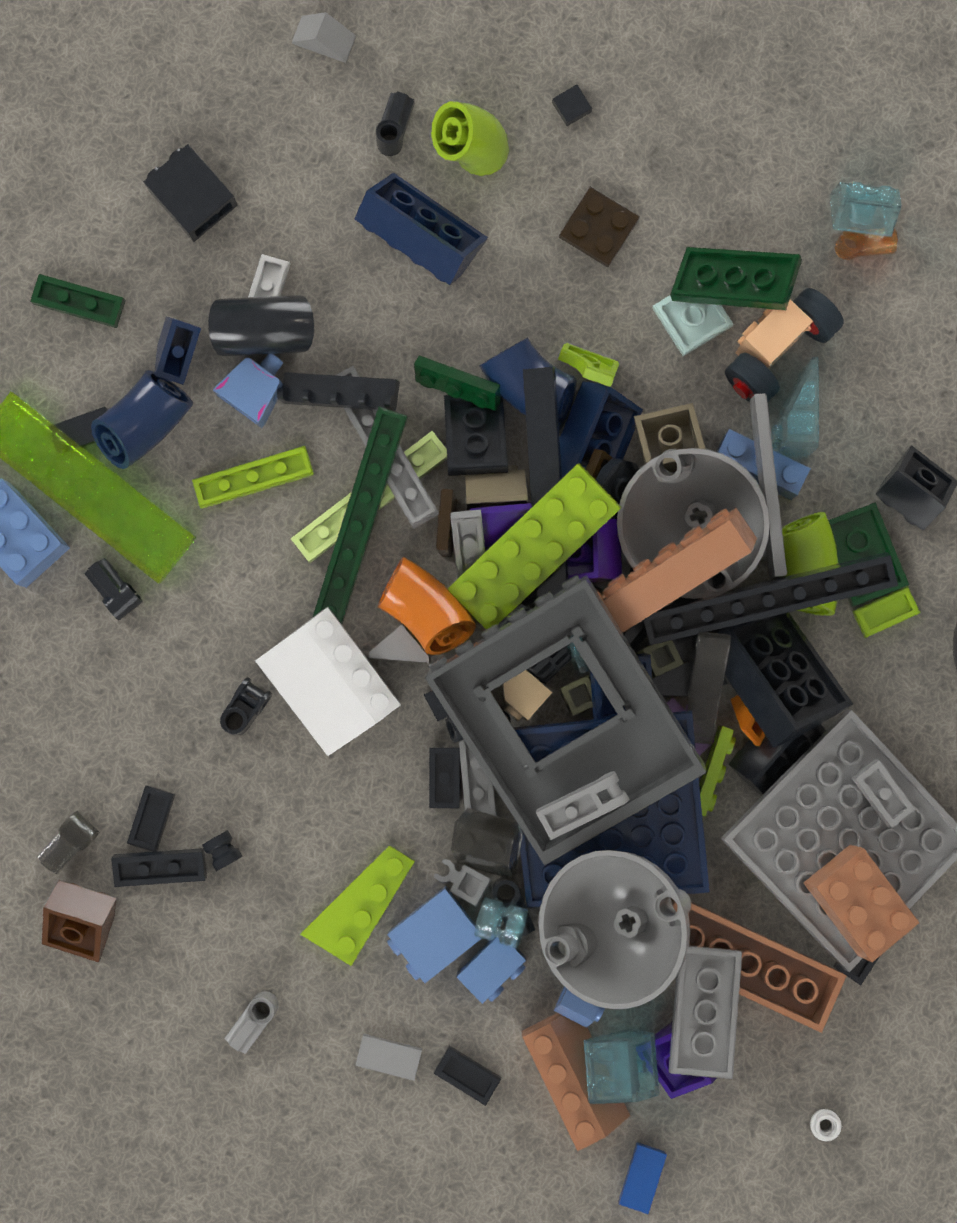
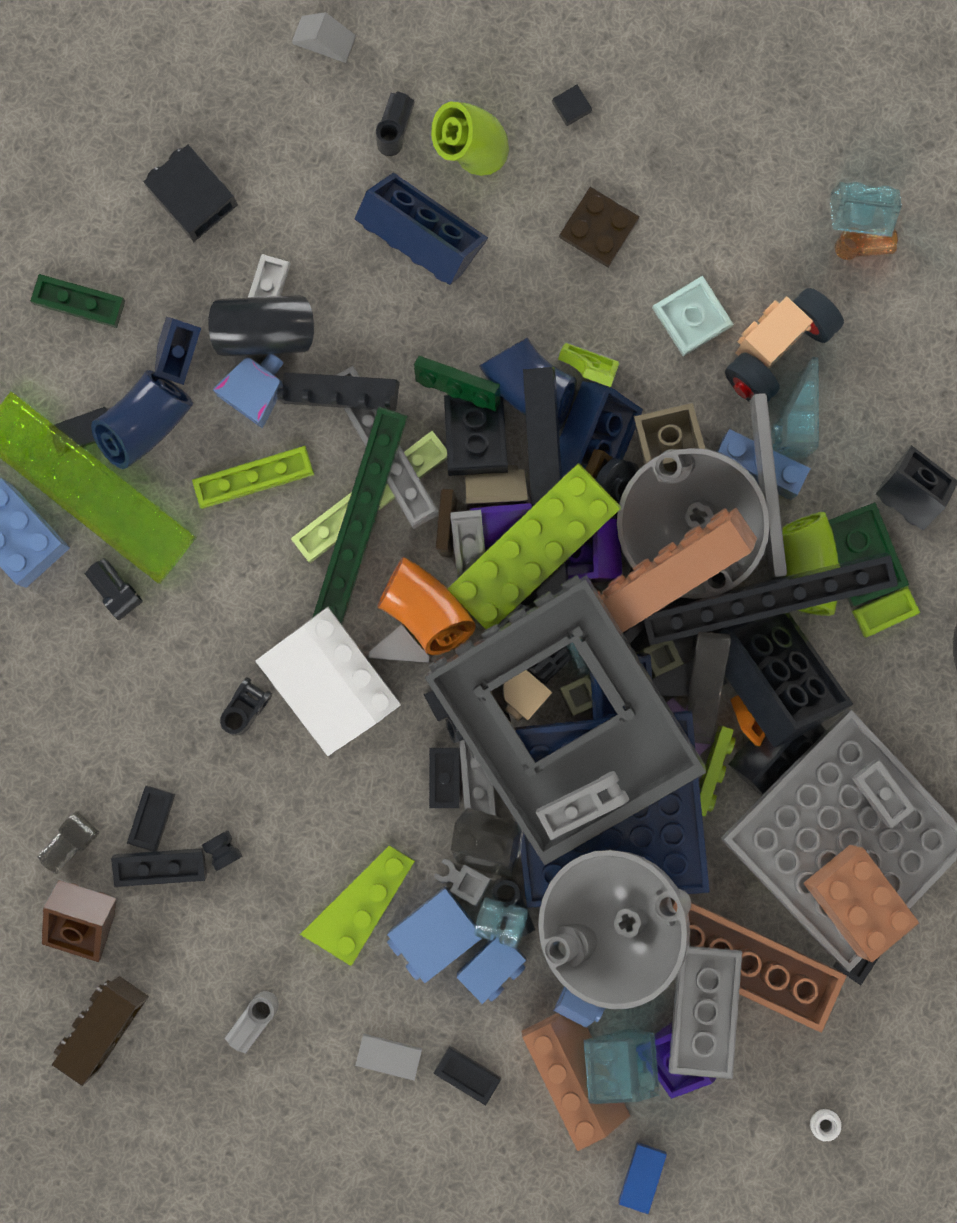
dark green tile [670,247,802,310] -> none
none -> dark brown brick [52,976,149,1086]

